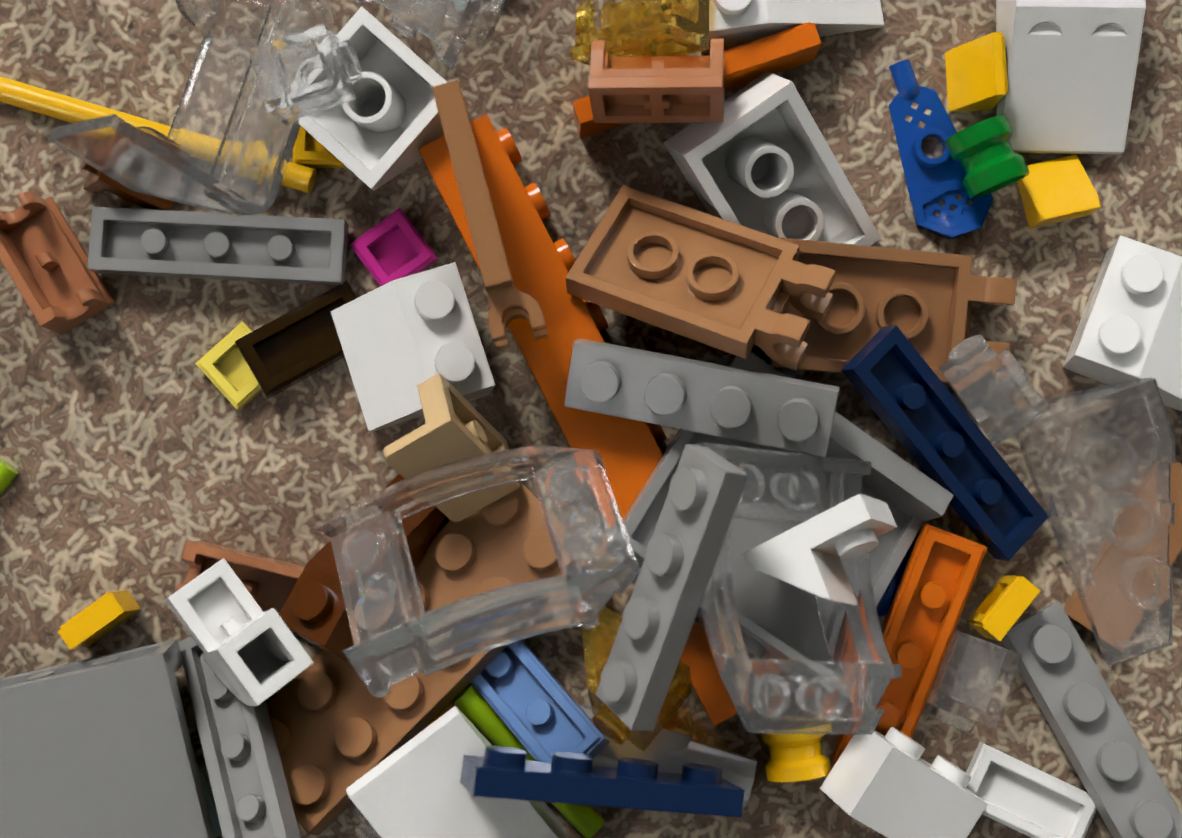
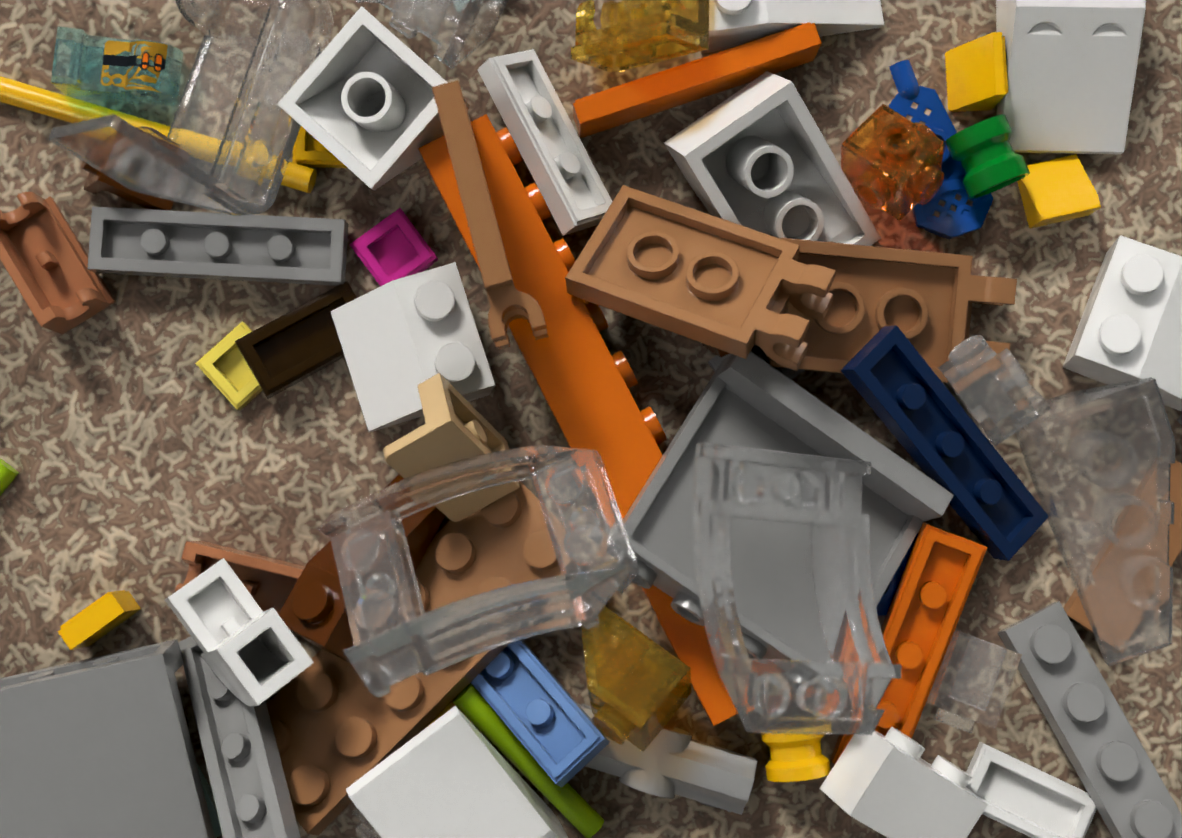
clear brick [248,24,362,126] -> none
dark blue plate [460,746,744,818] -> none
light grey plate [564,338,840,457] -> none
nougat hinge [588,39,725,123] -> none
light grey plate [595,444,749,731] -> none
white slope [743,493,897,606] -> none
yellow tile [968,575,1041,641] -> none
none -> clear light blue leg [51,26,183,106]
none -> white tile [477,49,613,236]
none -> clear orange brick [841,104,944,221]

